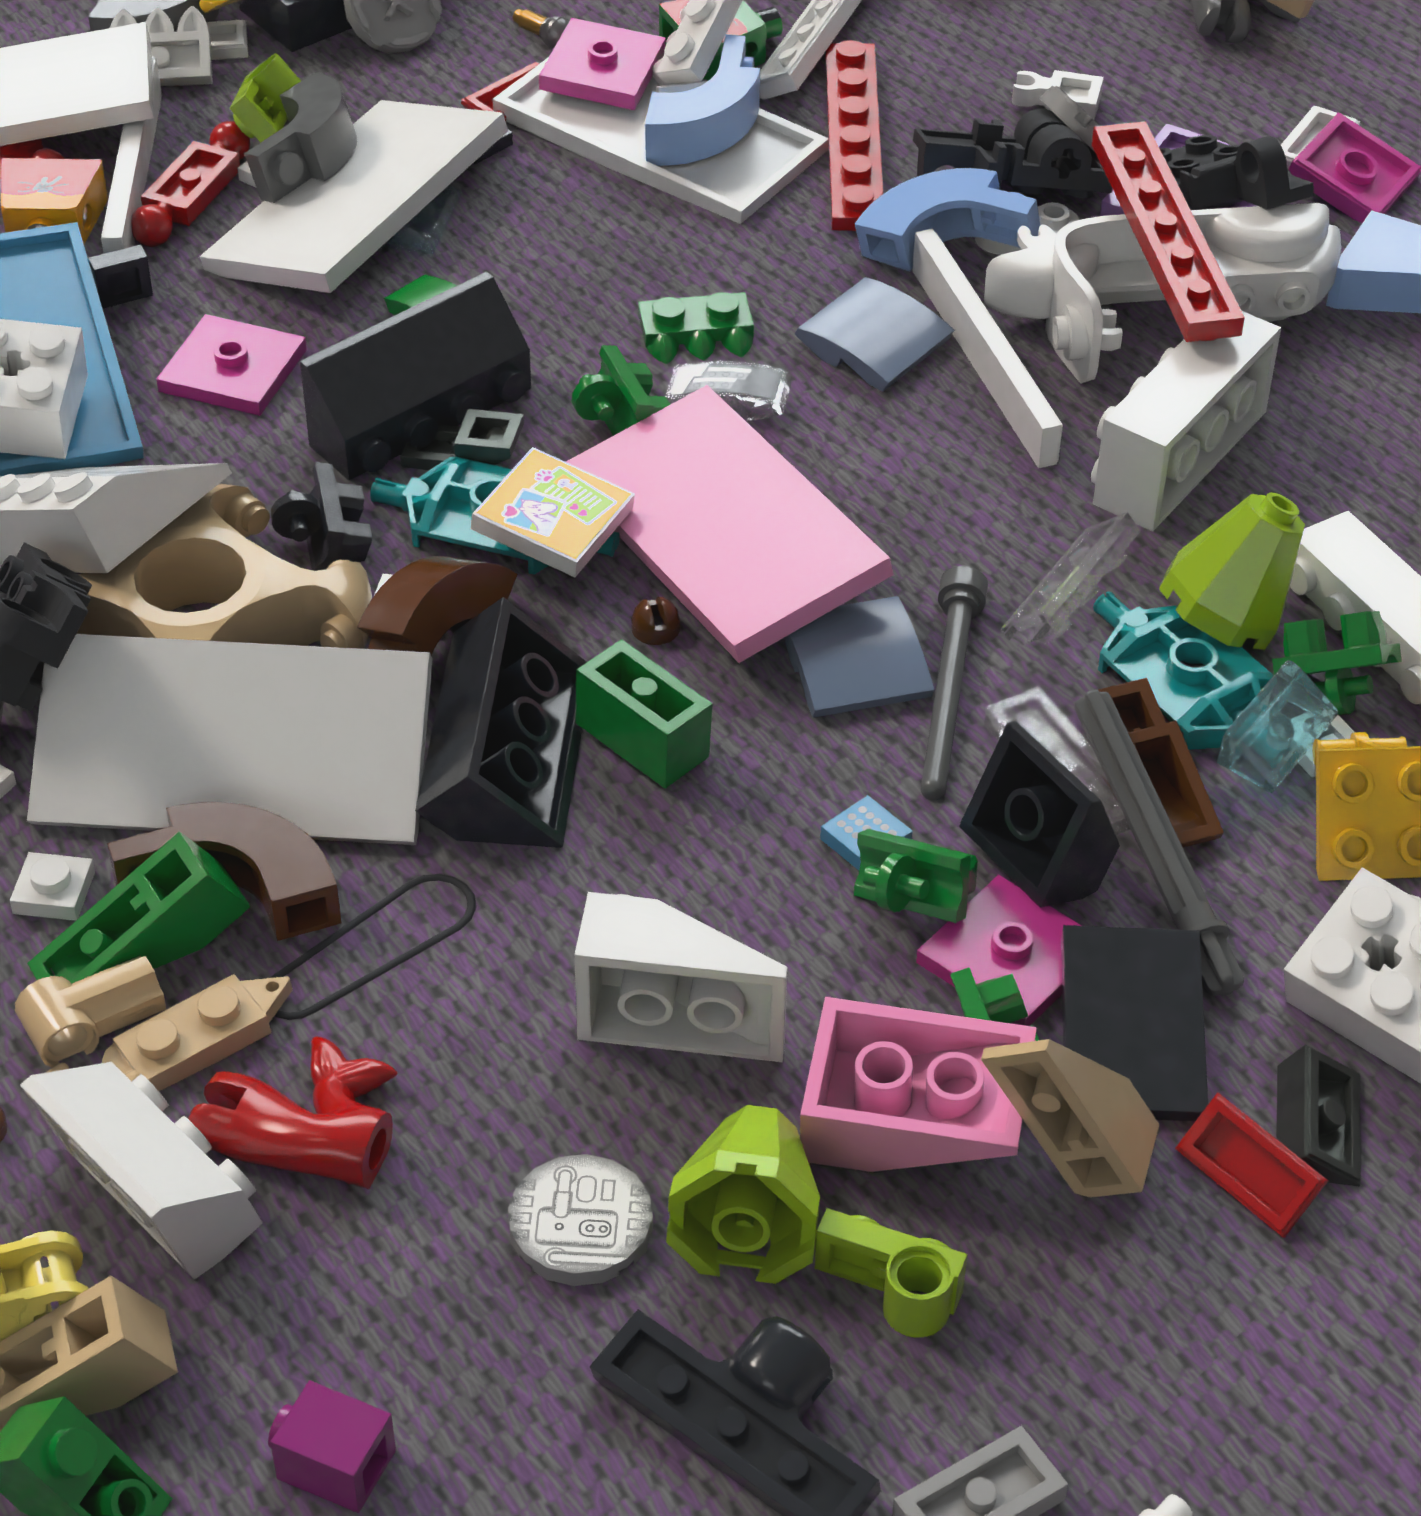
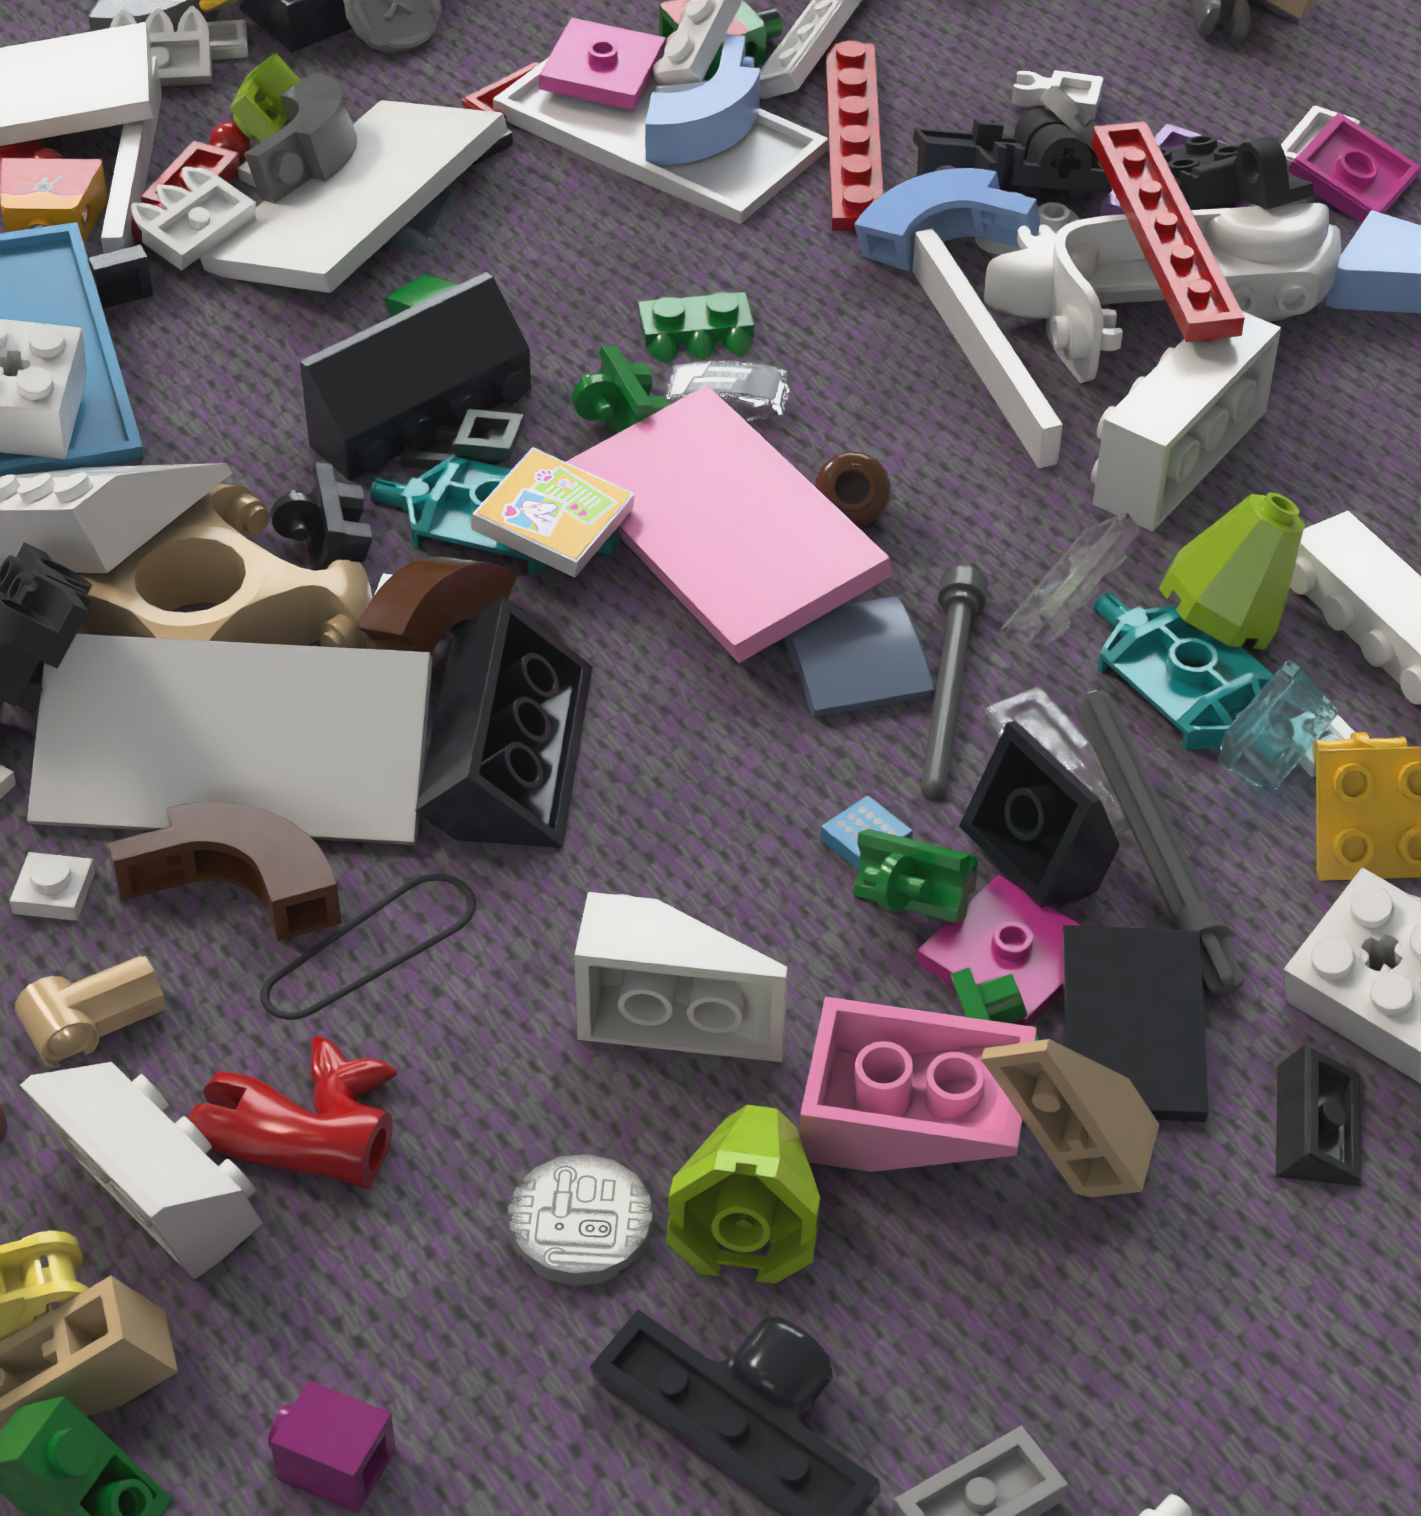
green slope [27,831,250,984] -> none
tan plate [46,974,293,1091] -> none
plate [156,314,307,416] -> none
piece [513,9,569,48] -> none
green brick [575,639,713,788] -> none
reddish brown hinge [631,596,680,645] -> none
slope [795,277,955,392] -> none
lime plate [815,1208,968,1338] -> none
reddish brown slope [1098,678,1224,848] -> none
red tile [1175,1092,1329,1238] -> none
green hips [1272,611,1402,716] -> none
none -> white plate [131,167,256,270]
none -> reddish brown head [815,451,891,530]

